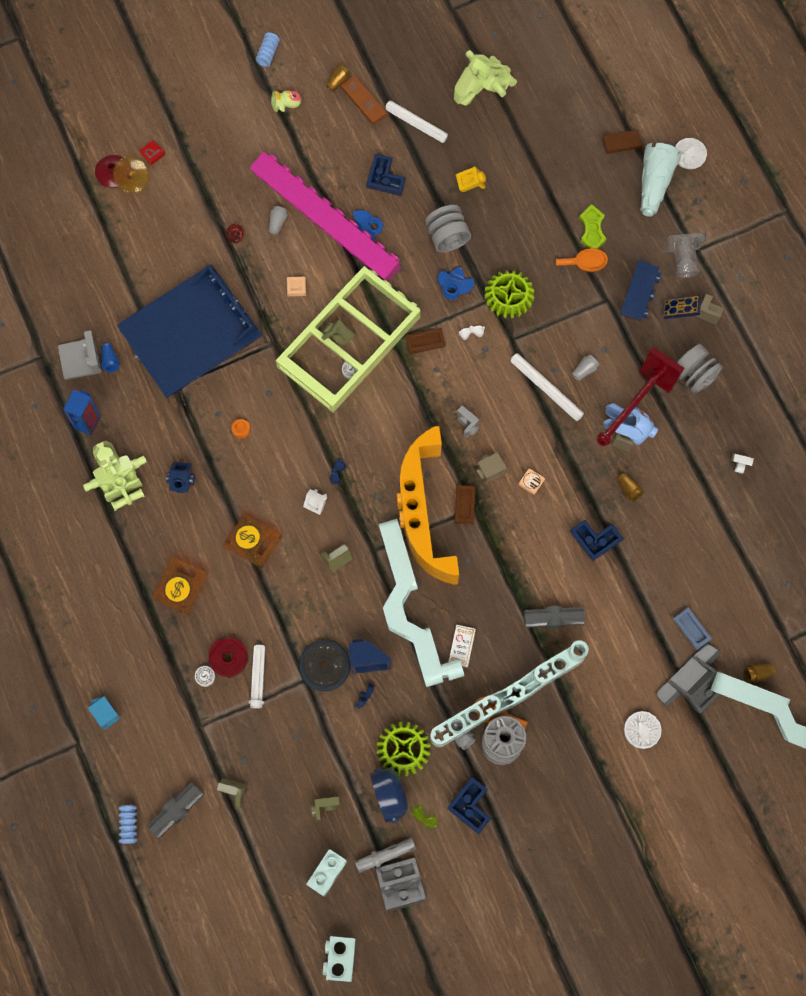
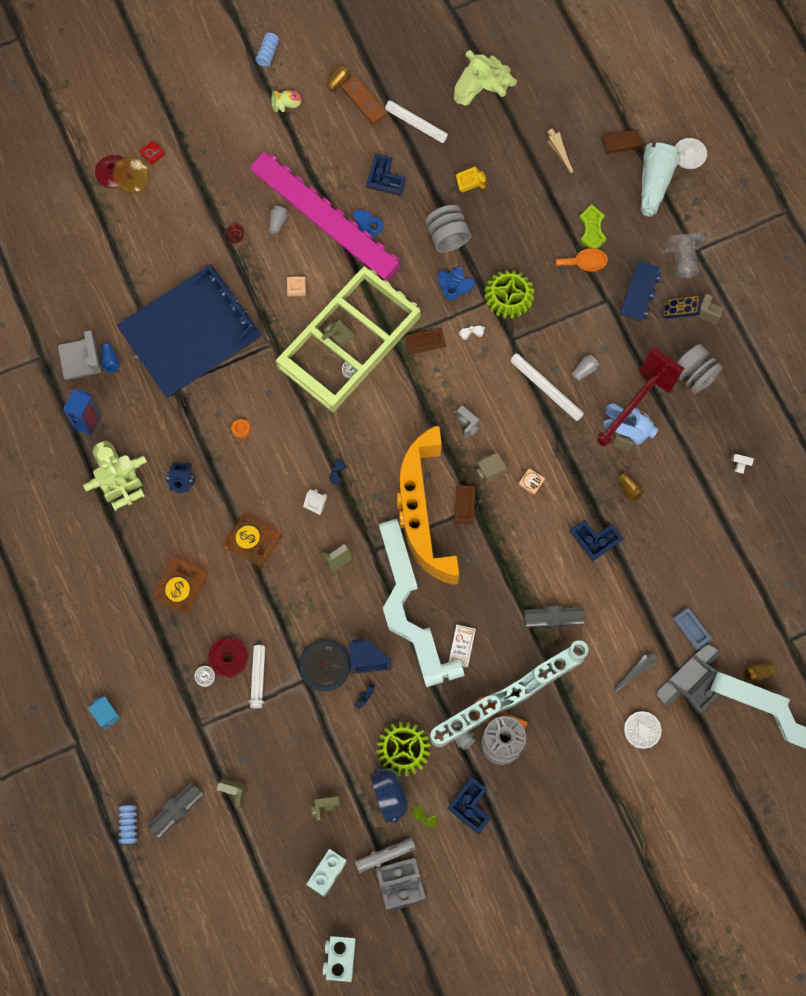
none -> tan piece [547,129,573,173]
none -> dark grey piece [614,652,657,692]

